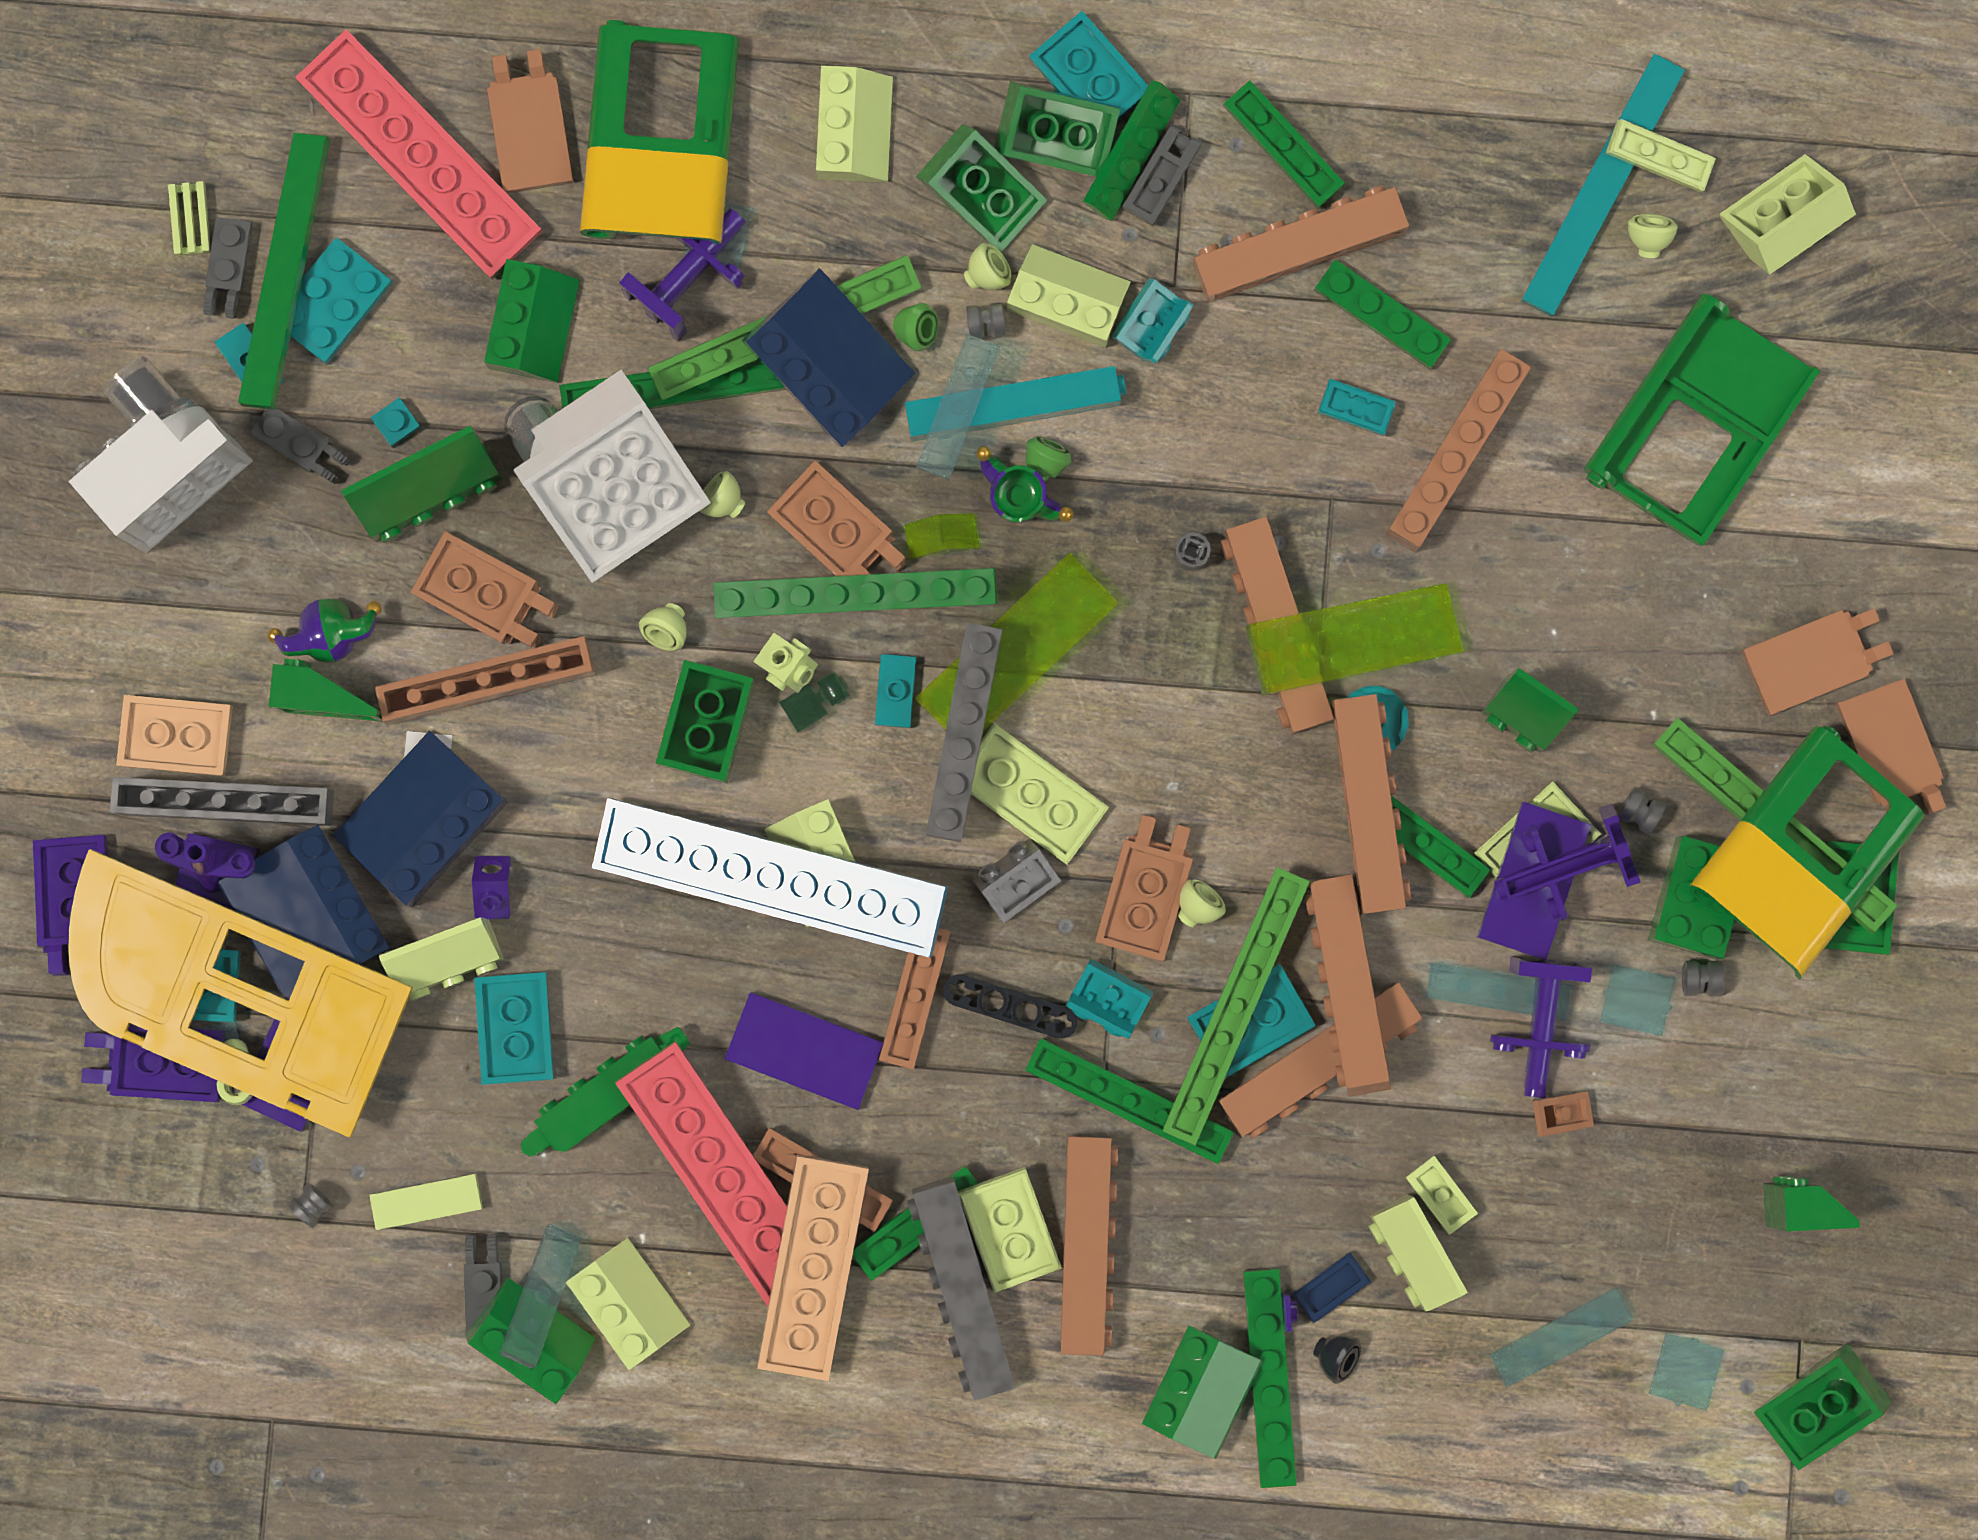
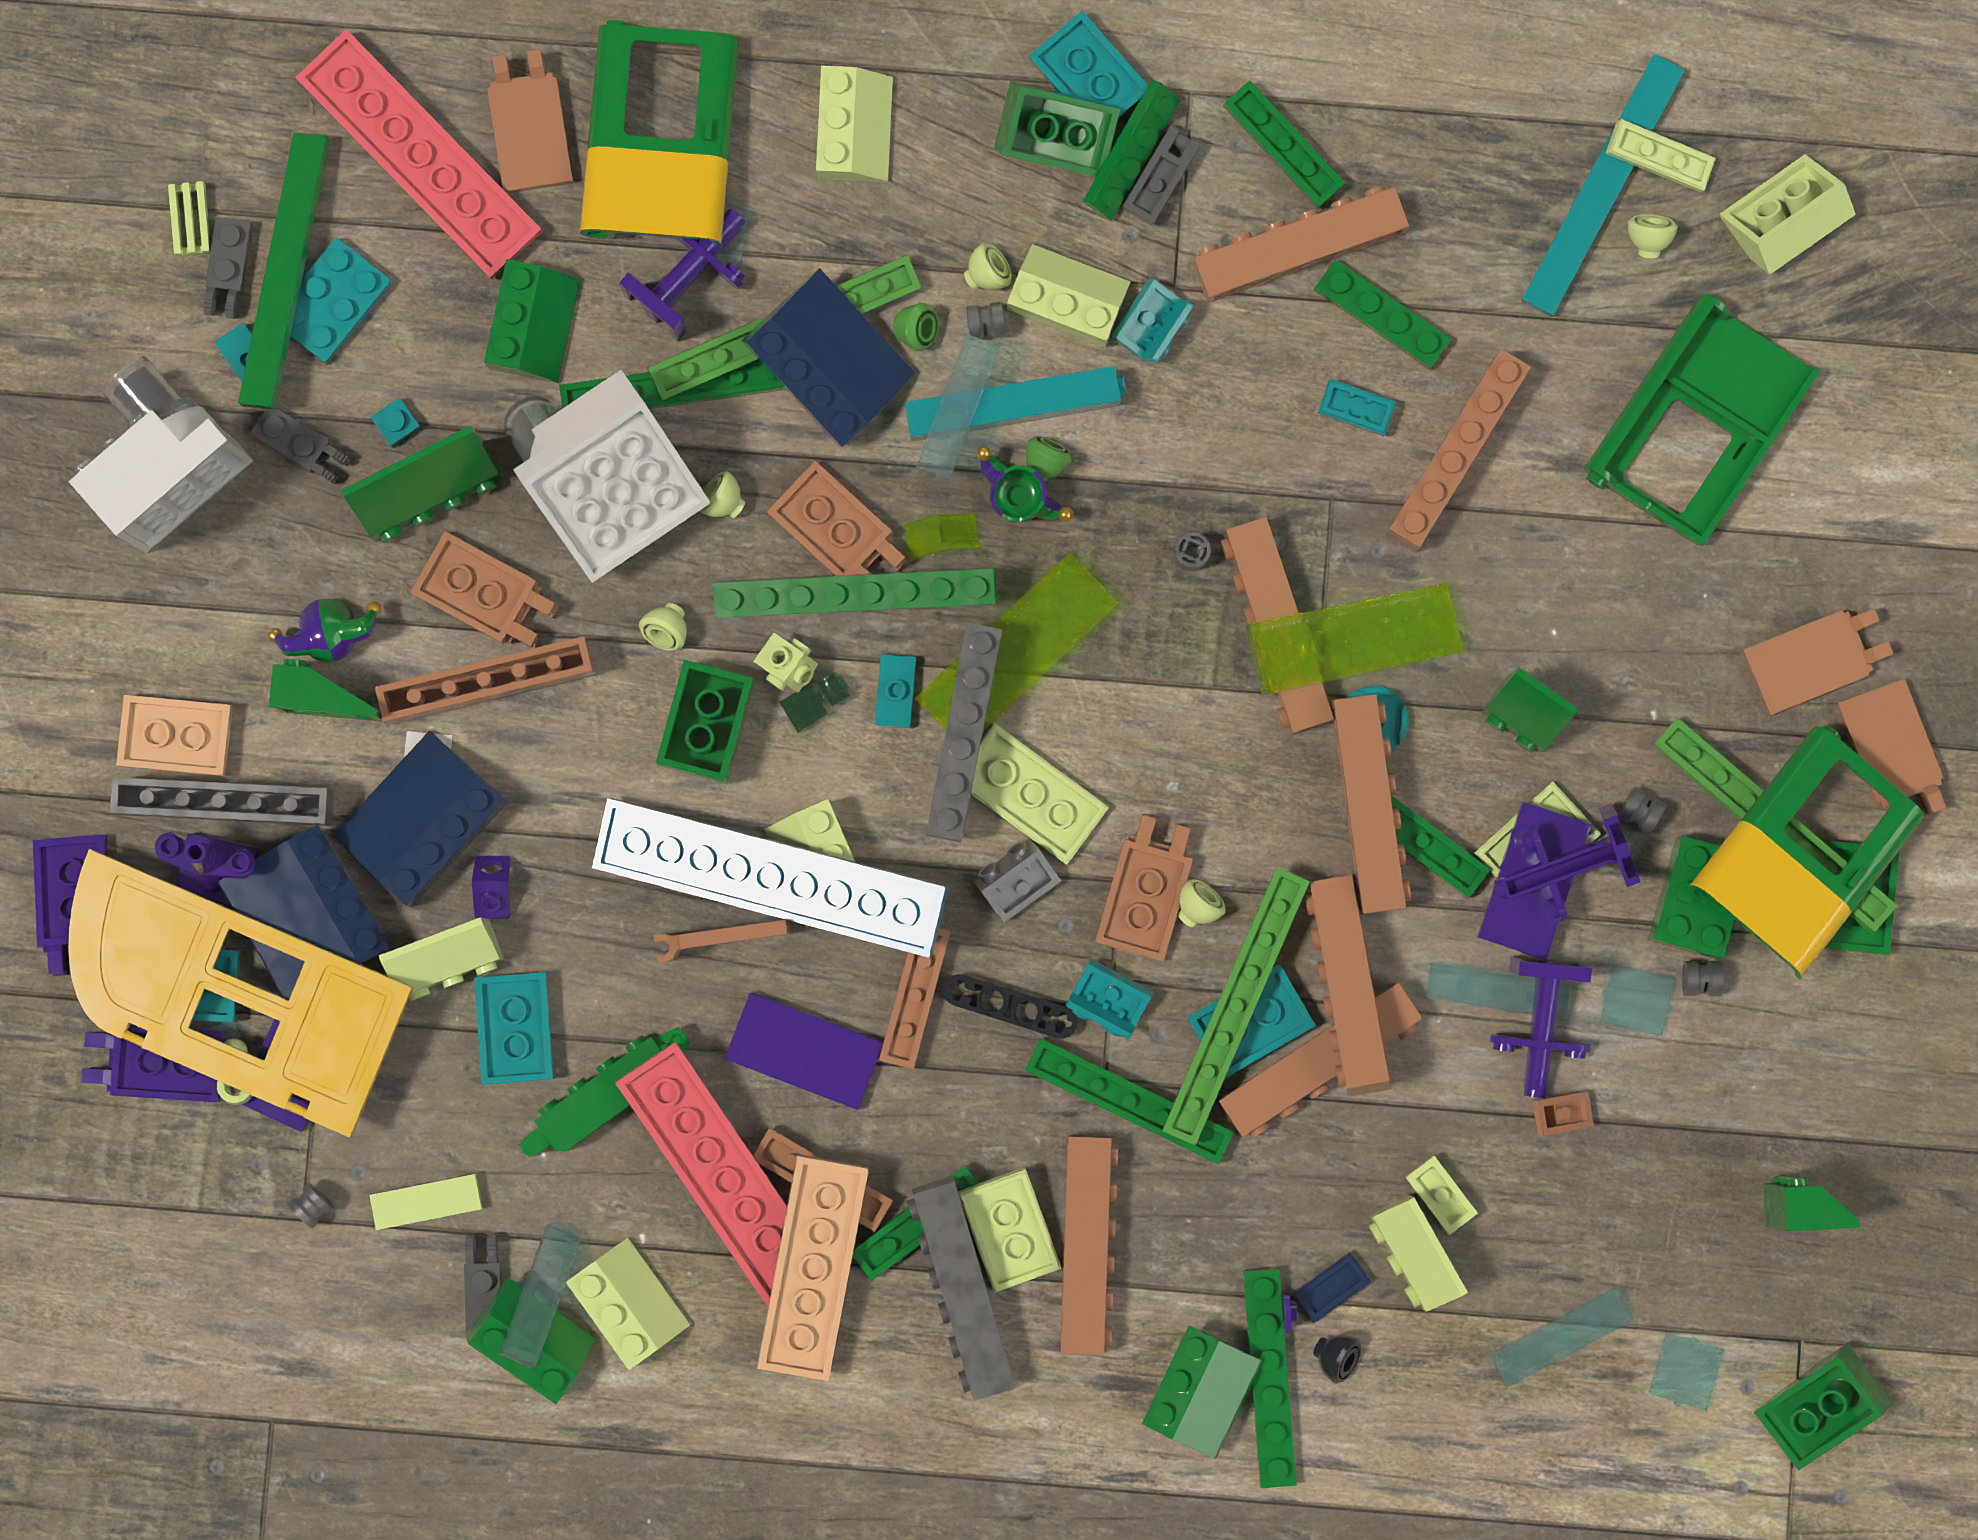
green slope [916,124,1047,252] -> none
none -> nougat tile [653,920,791,963]

